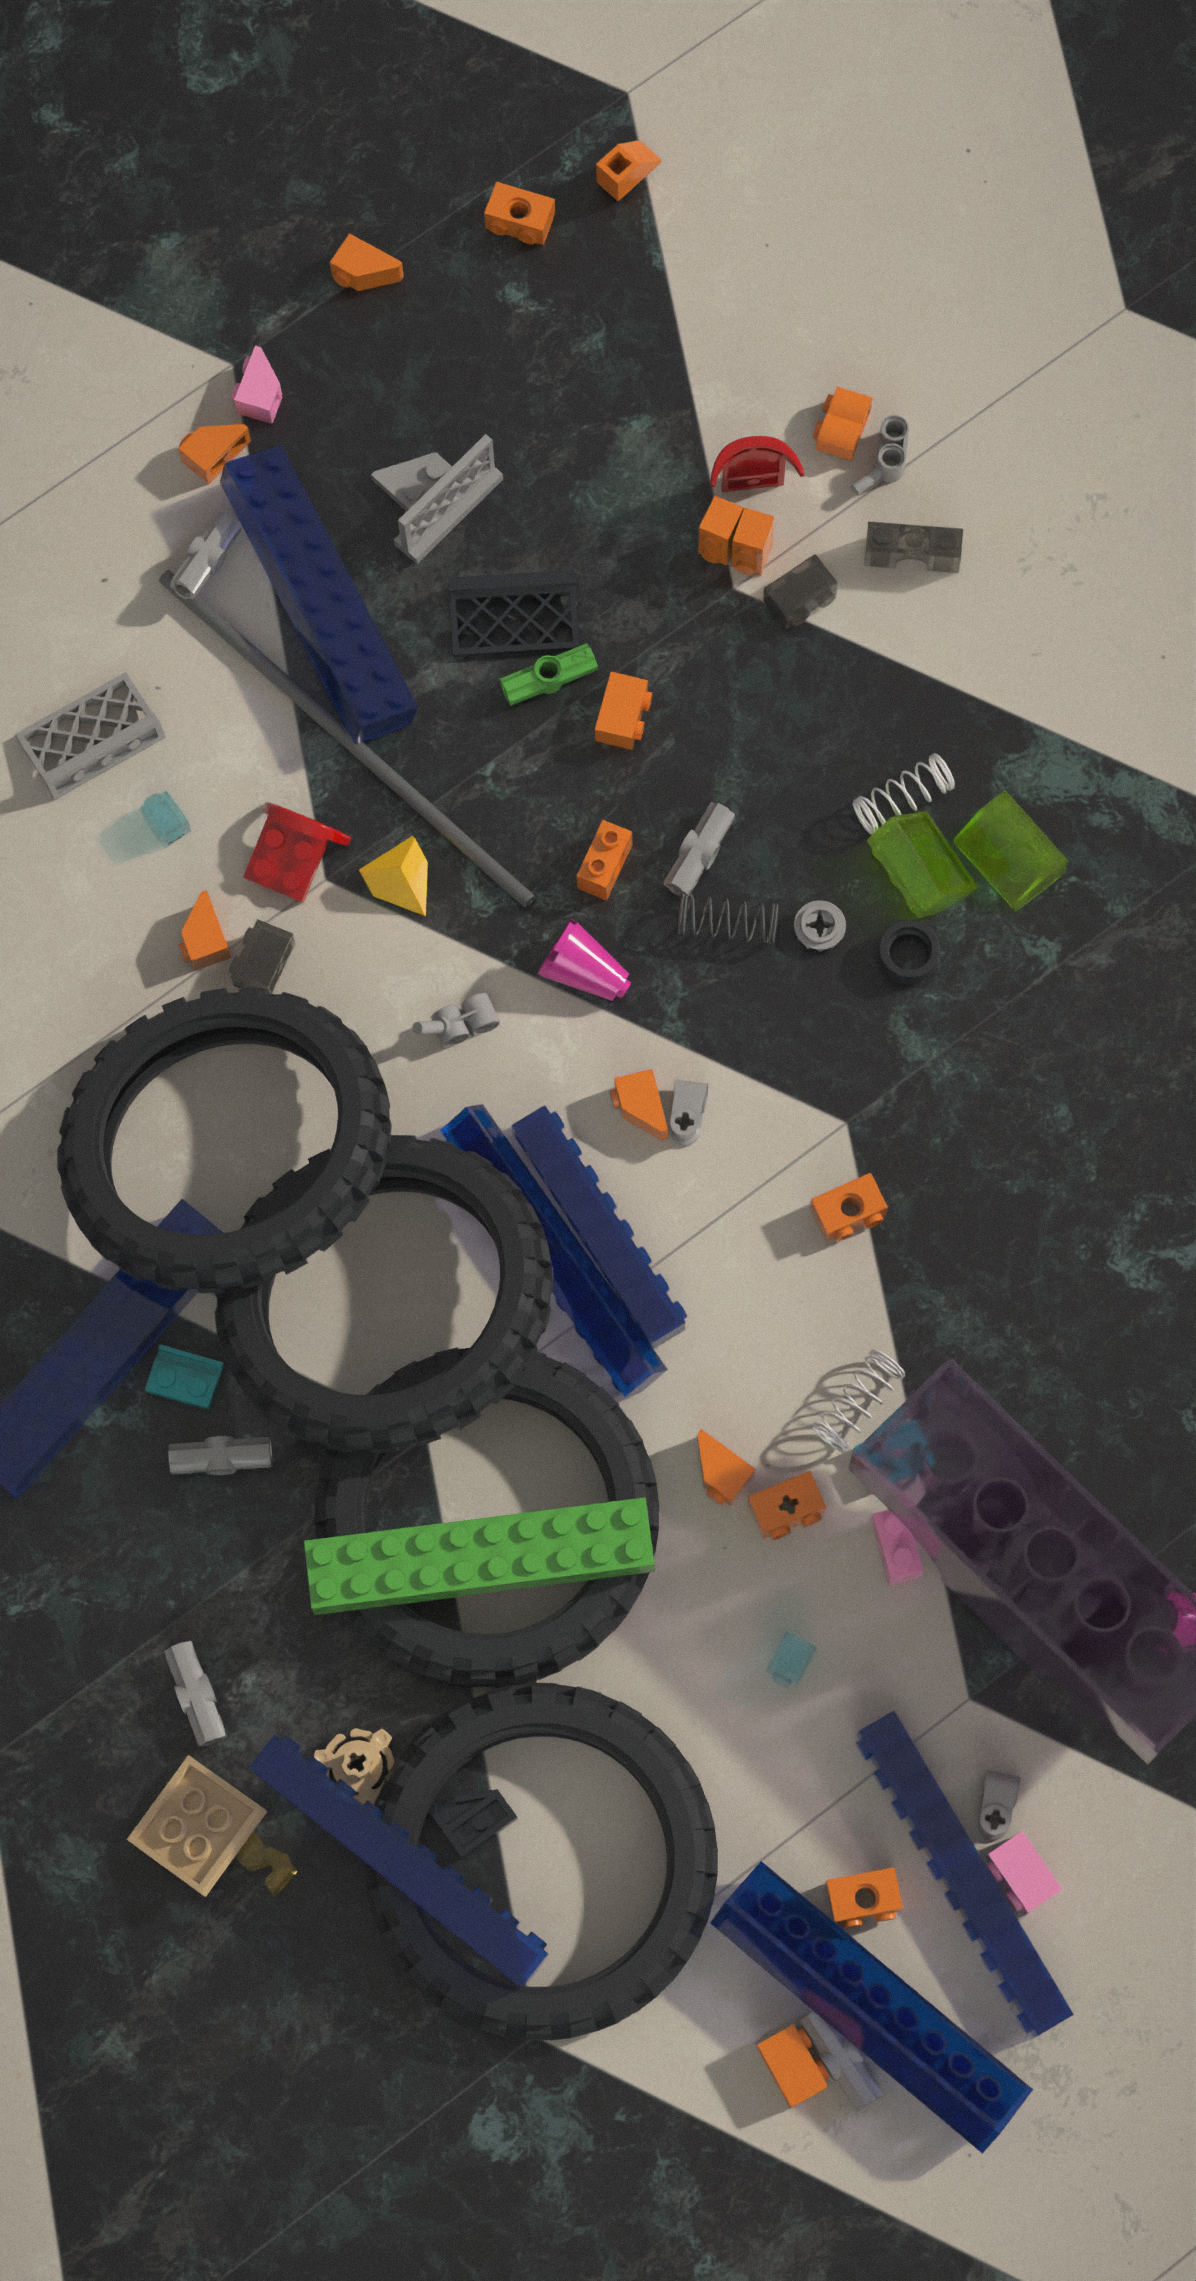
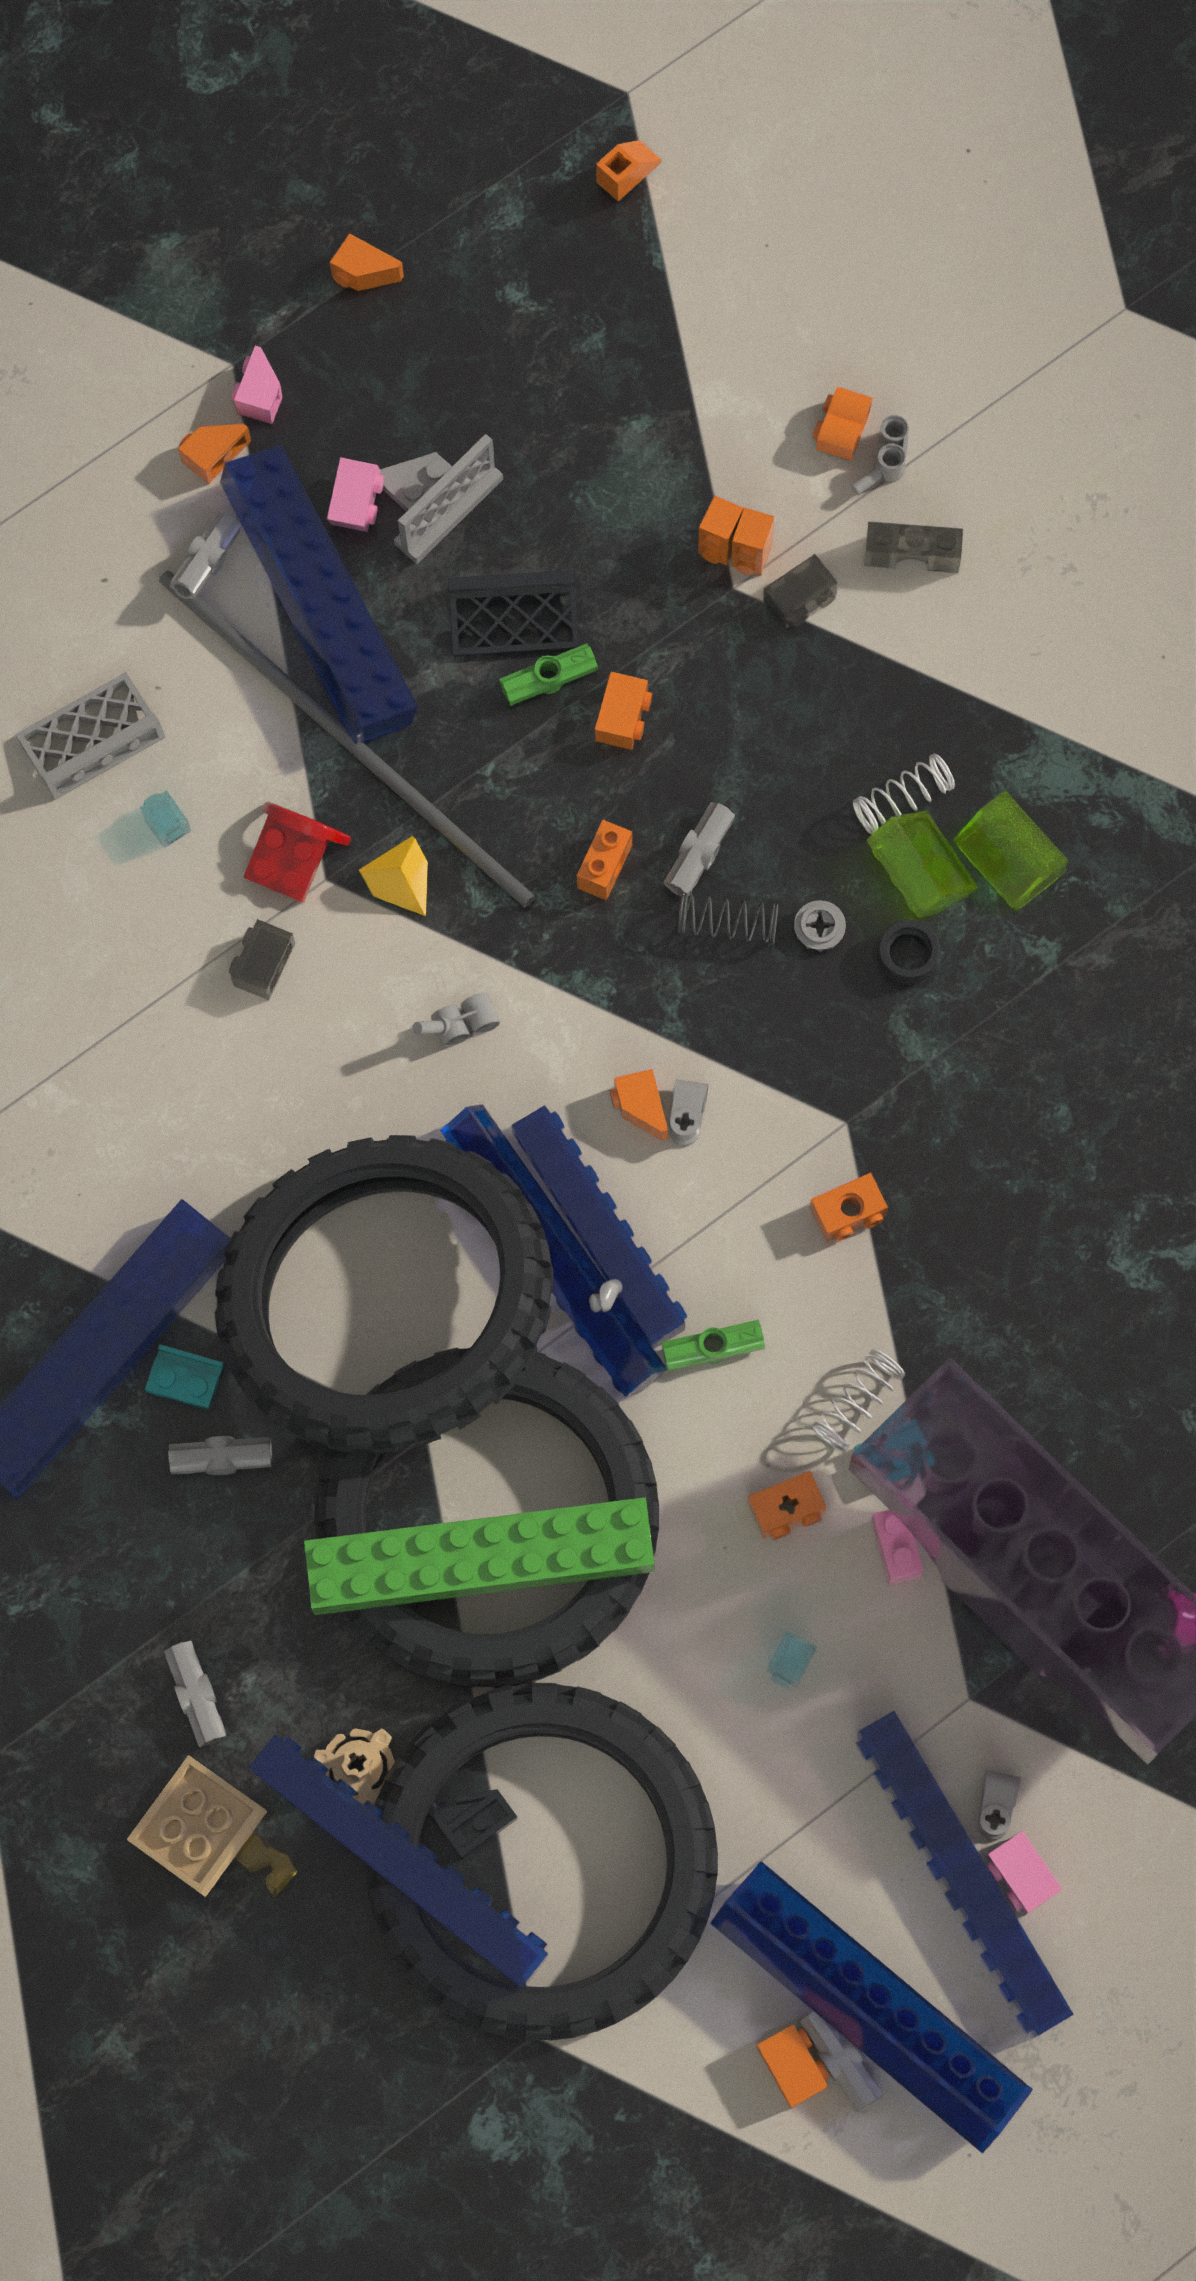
black tyre [57,987,392,1293] -> none
orange slope [178,890,231,971] -> none
orange brick [484,182,555,246] -> none
dark pink cone [537,919,631,1001] -> none
orange slope [697,1429,755,1507] -> none
red piece [711,436,805,492] -> none
orange brick [825,1867,903,1929] -> none
none -> bright pink brick [327,457,384,532]
none -> light grey arm [589,1279,623,1312]
none -> bright green piece [661,1319,765,1372]

